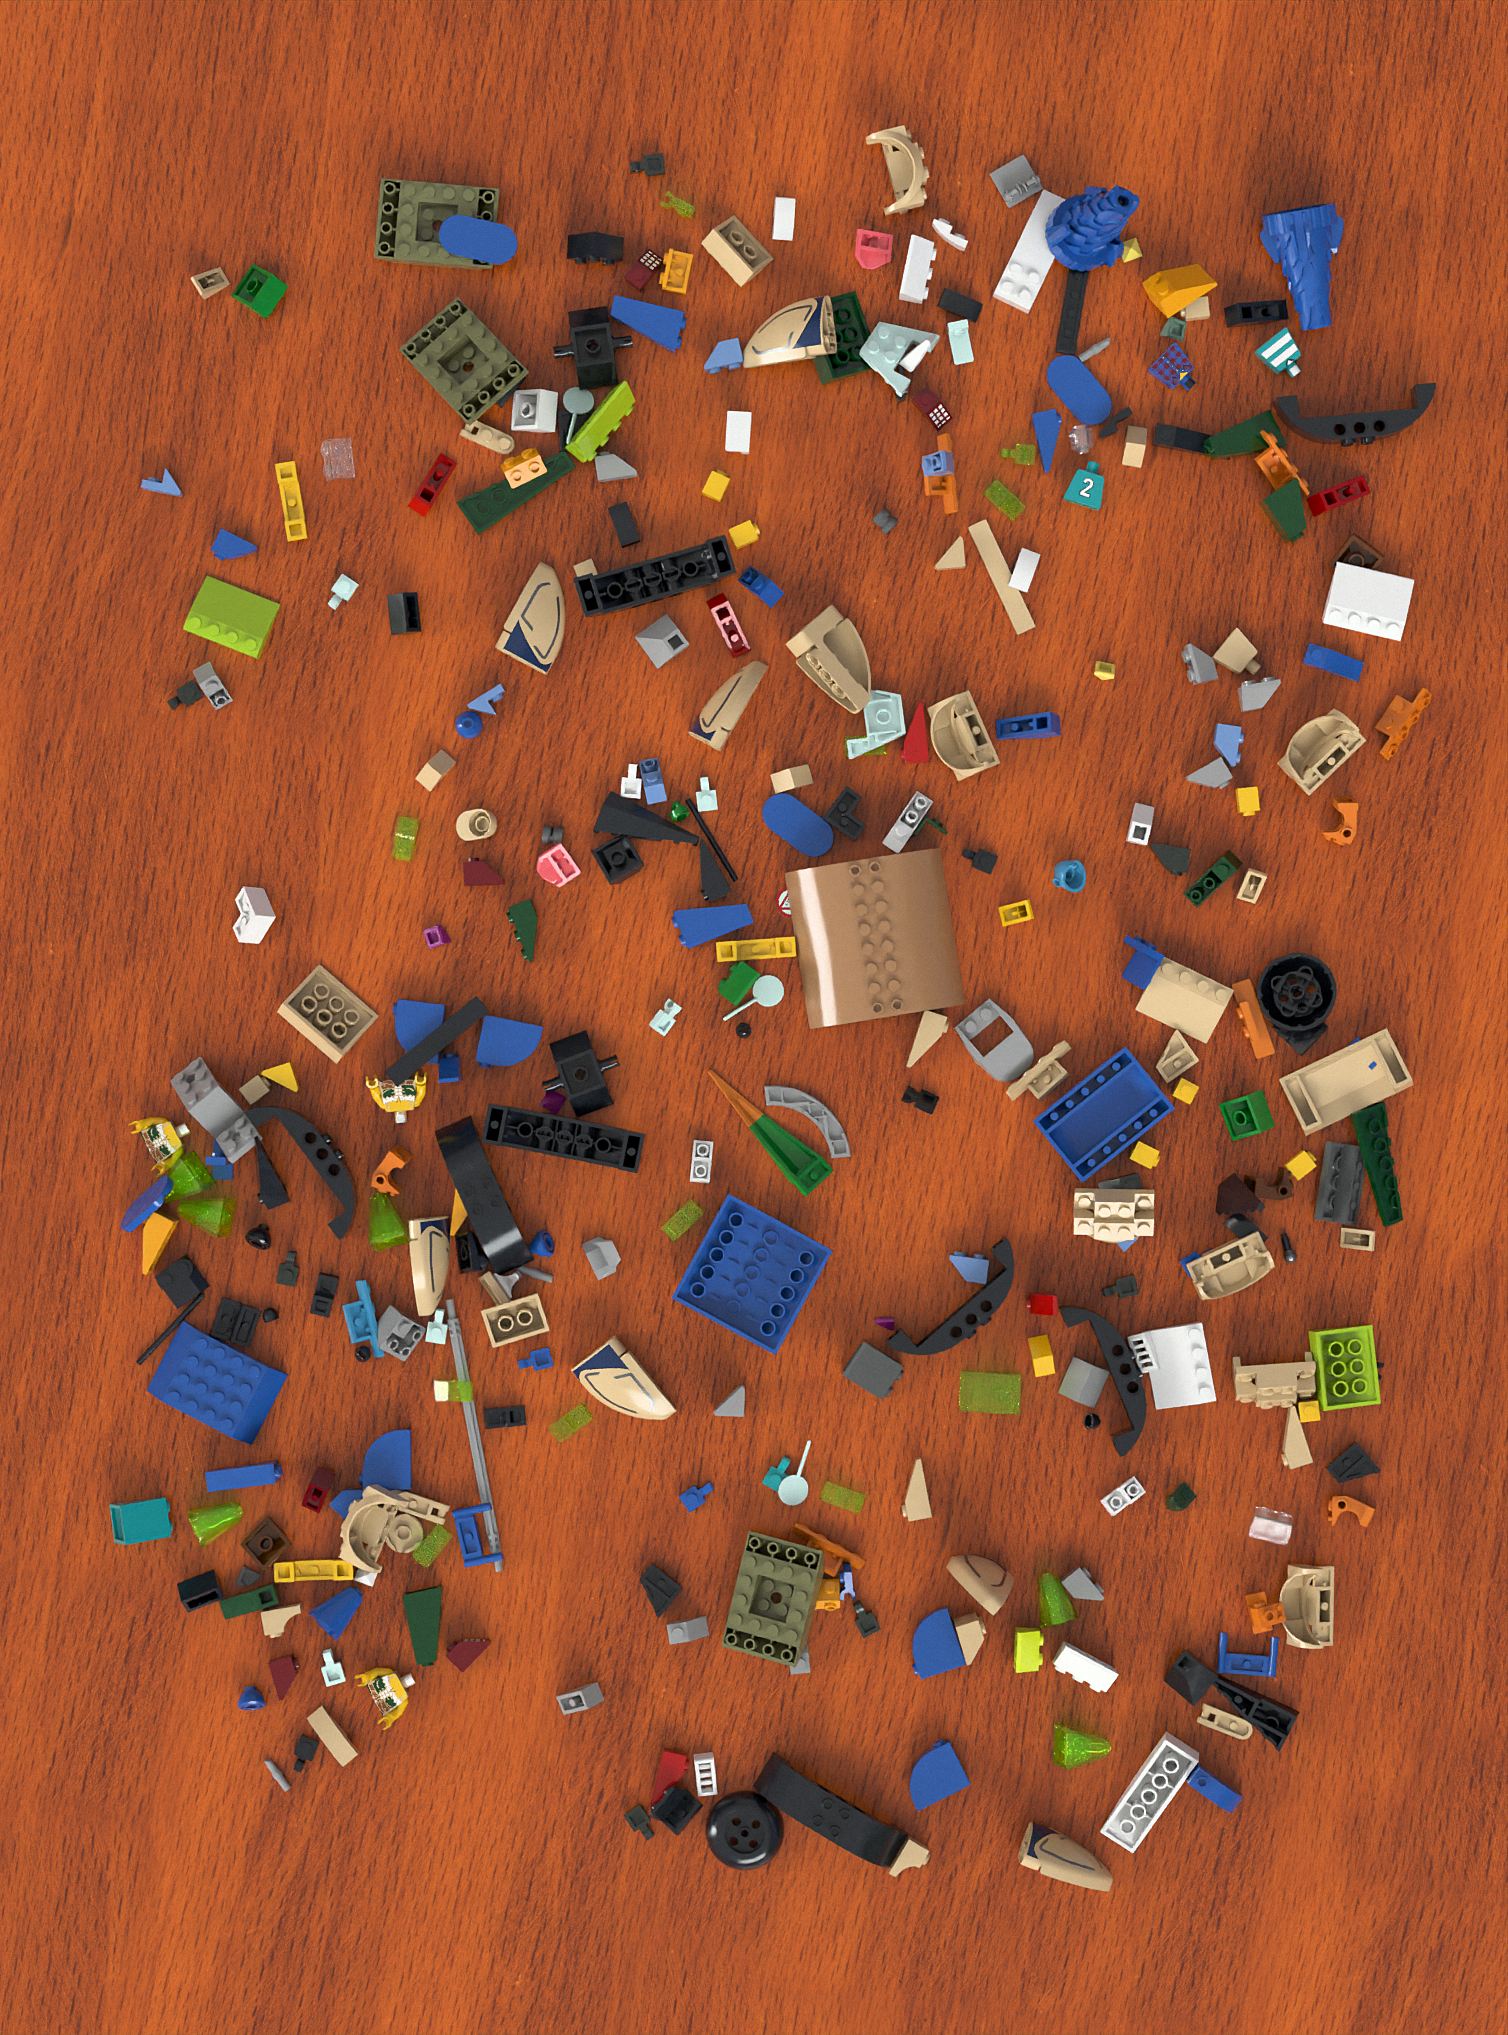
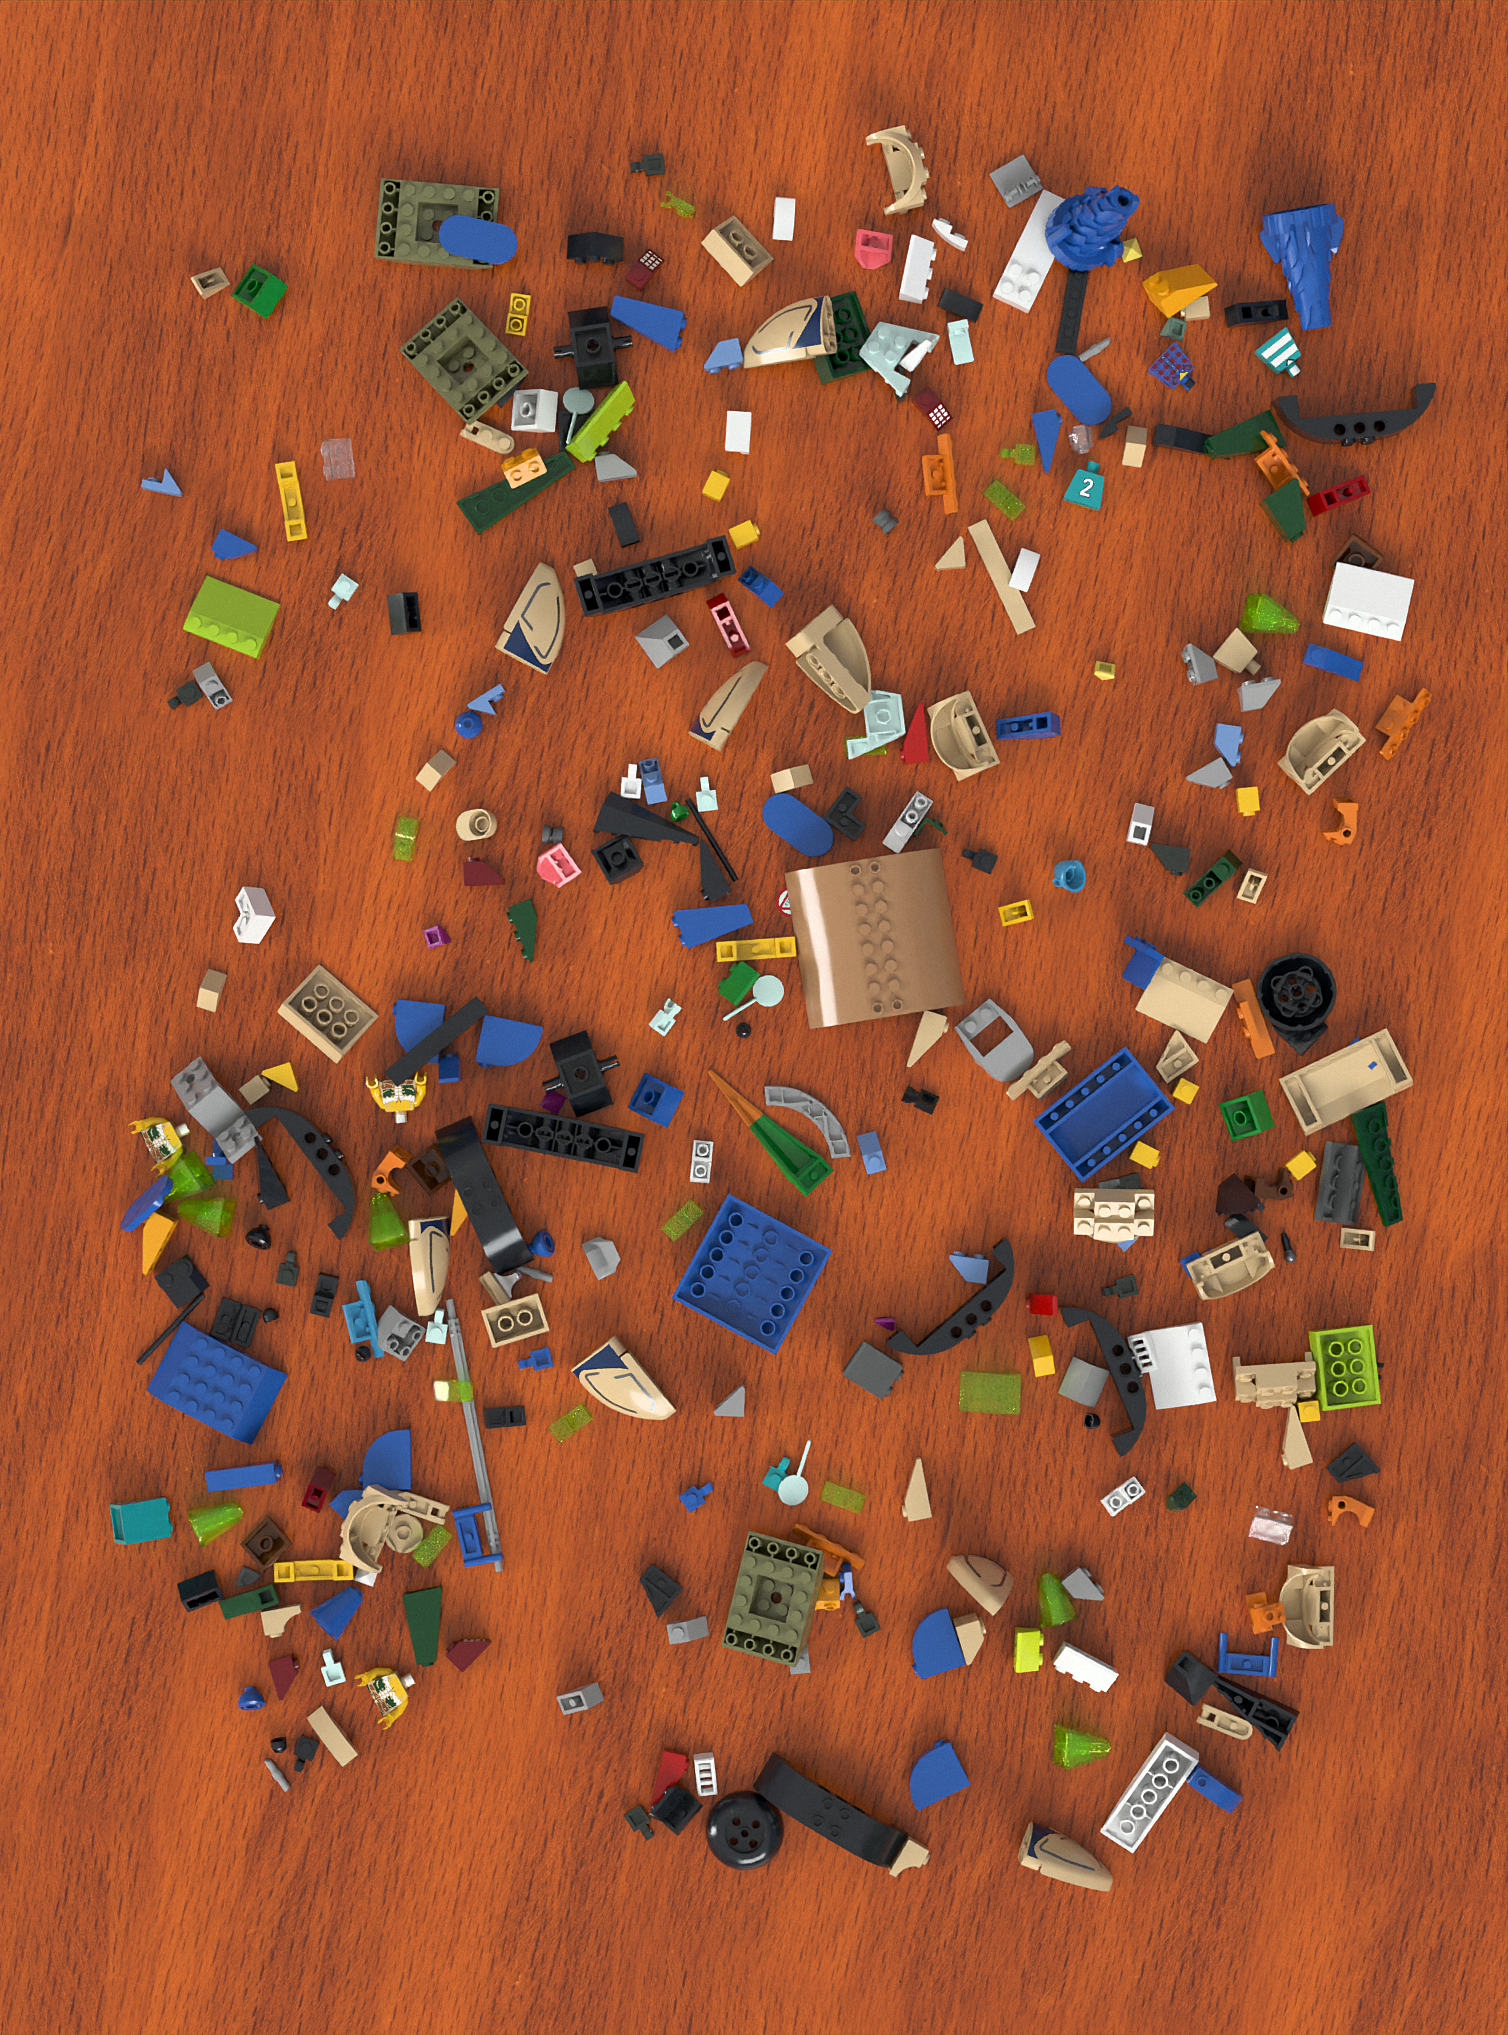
red slope [408,453,457,517] -> none
black slope [455,1231,489,1274] -> none
light orange bracket [659,248,693,295] -> none
medium blue slope [922,451,955,477] -> none
none -> tan slope [197,969,227,1012]
none -> black hinge [270,1737,287,1753]
none -> reddish brown slope [405,1142,452,1197]
none -> yellow slope [505,292,531,336]
none -> blue slope [628,1073,685,1127]
none -> medium blue slope [857,1131,887,1175]
none -> clear neon green slope [1239,593,1299,634]

